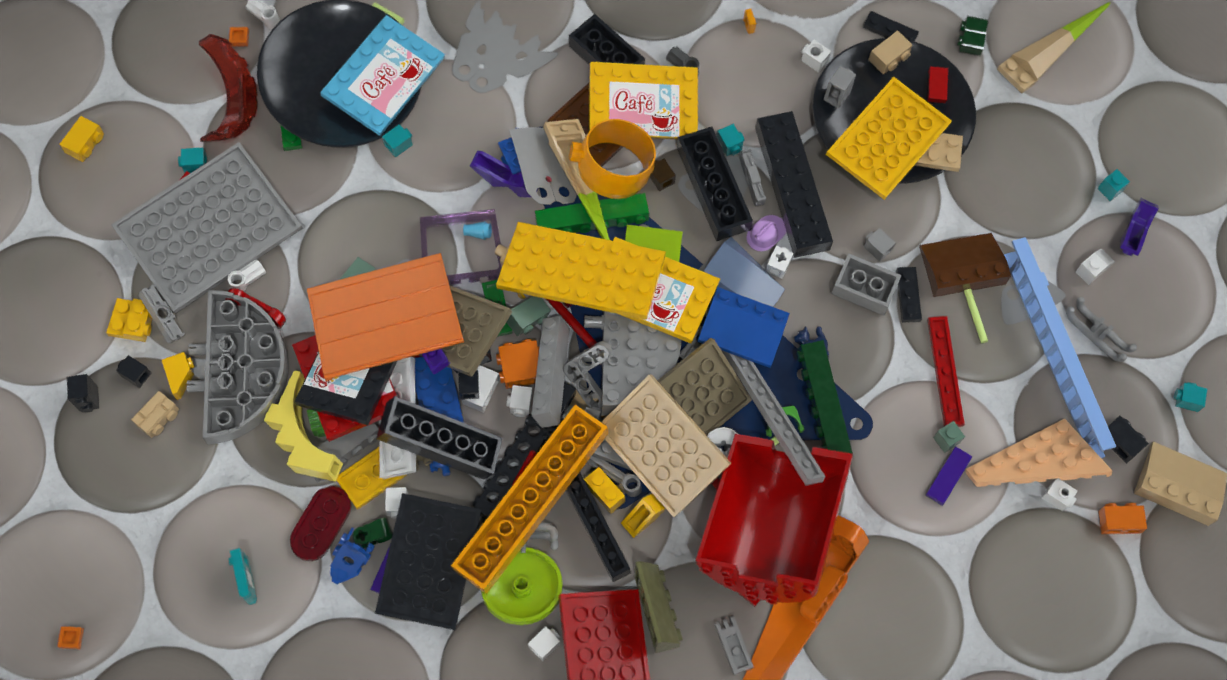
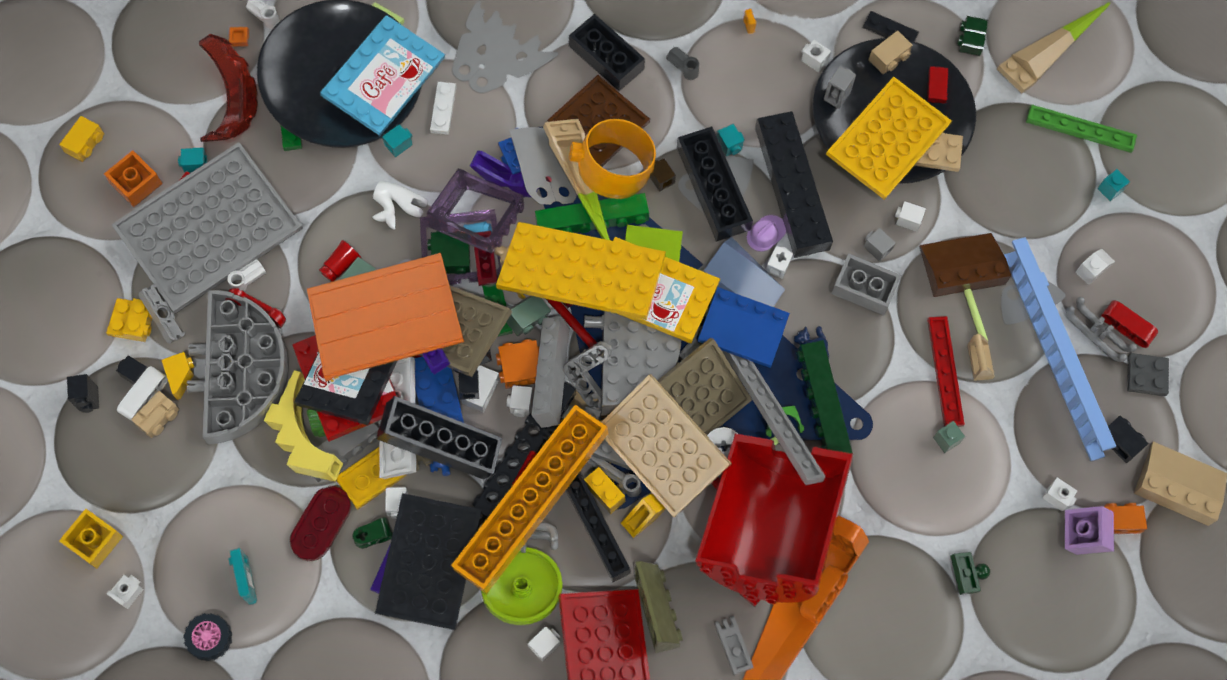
orange plate [57,626,84,649] -> none
blue piece [330,528,375,584] -> none
plate [589,62,698,140] -> none
light grey piece [739,149,766,207] -> none
black plate [896,267,922,323] -> none
dark purple tile [926,446,972,506] -> none
light nougat wing [966,419,1112,487] -> none
dark purple arch [1120,198,1159,256] -> none
teal brick [1174,382,1208,412] -> none
none -> yellow brick [59,508,123,569]
none -> orange brick [104,150,162,207]
none -> white brick [106,575,144,609]
none -> white beam [117,366,168,421]
none -> black wheel [183,613,233,661]
none -> red plant [319,240,361,282]
none -> white piece [372,181,428,230]
none -> clear purple windscreen [427,168,524,254]
none -> dark green brick [427,229,471,275]
none -> white plate [430,82,456,135]
none -> dark red slope [472,231,497,286]
none -> white brick [895,201,926,232]
none -> dark green plate [950,552,990,595]
none -> tan tile [967,334,995,381]
none -> bright green tile [1026,104,1137,153]
none -> lavender brick [1065,506,1114,555]
none -> red beam [1101,300,1158,348]
none -> dark grey plate [1128,353,1169,396]

